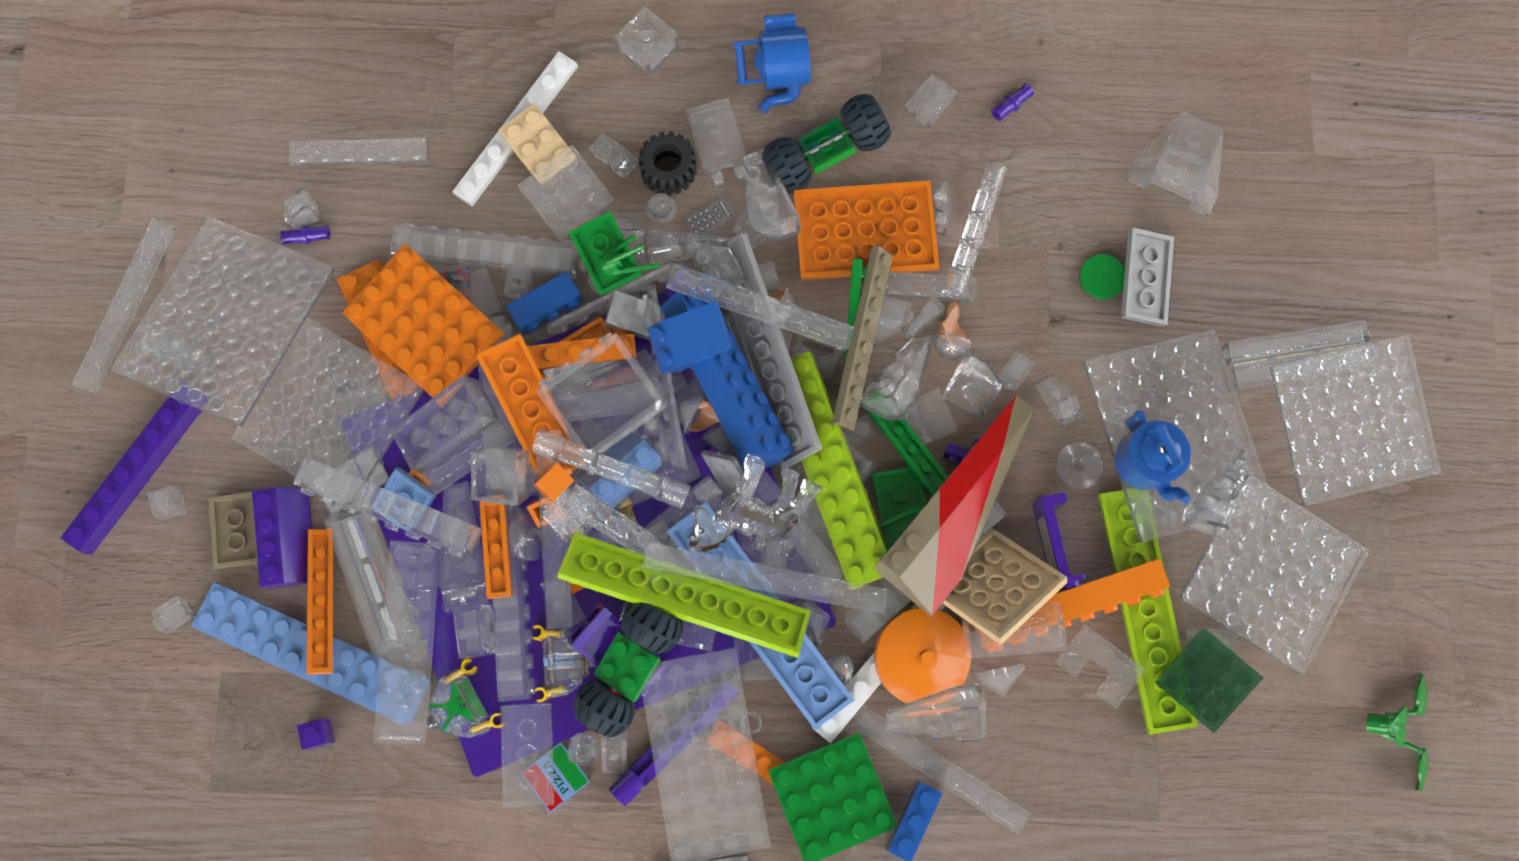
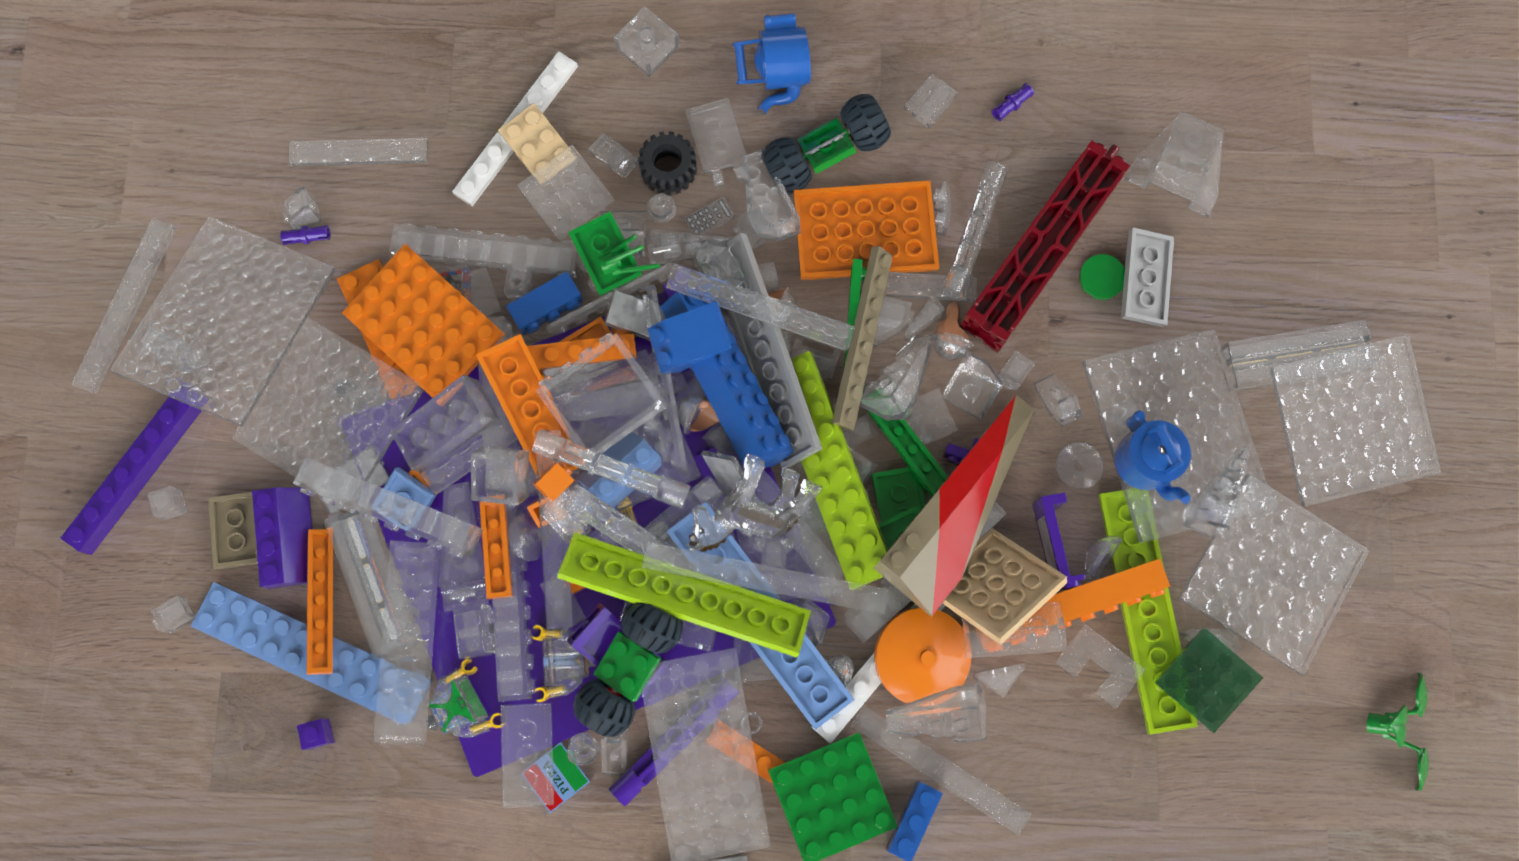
none -> dark red piece [960,140,1131,353]
none -> clear slope [1085,536,1123,580]

